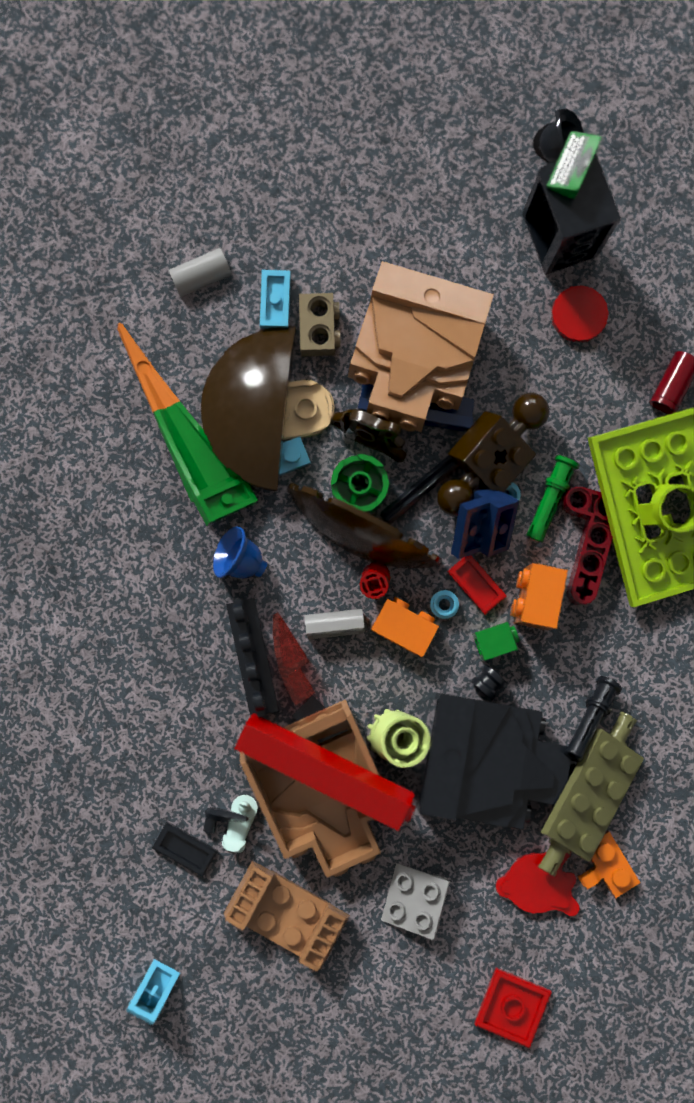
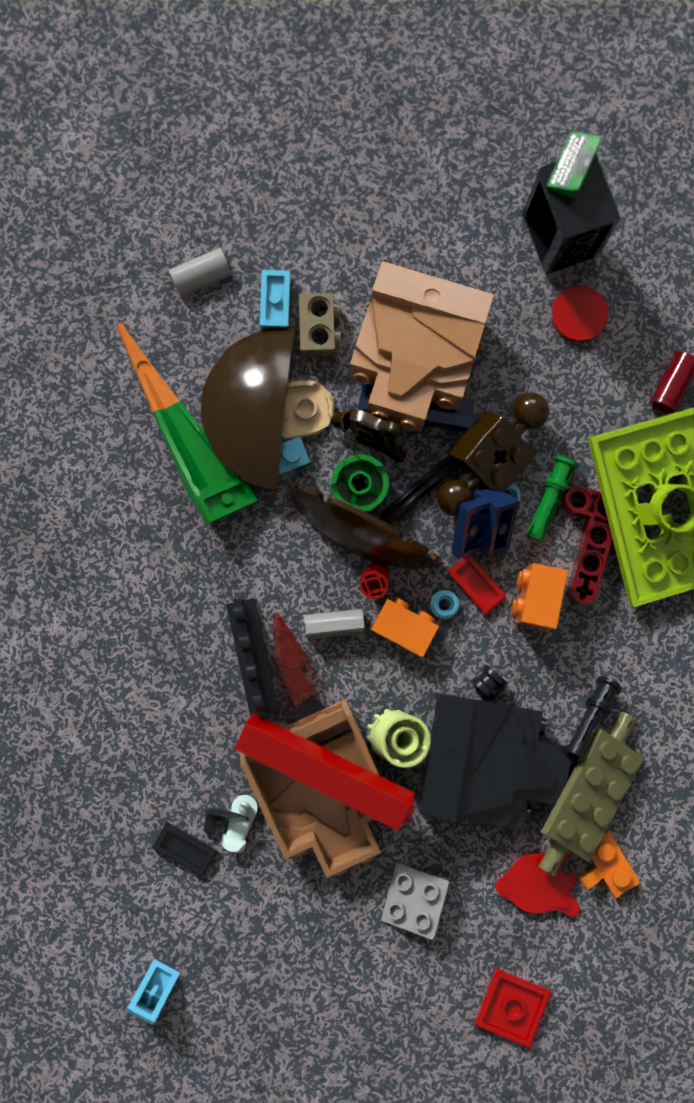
blue hat [213,526,267,579] -> none
medium nougat plate [223,861,350,972] -> none
green brick [472,622,520,661] -> none
black helmet [533,109,584,163] -> none

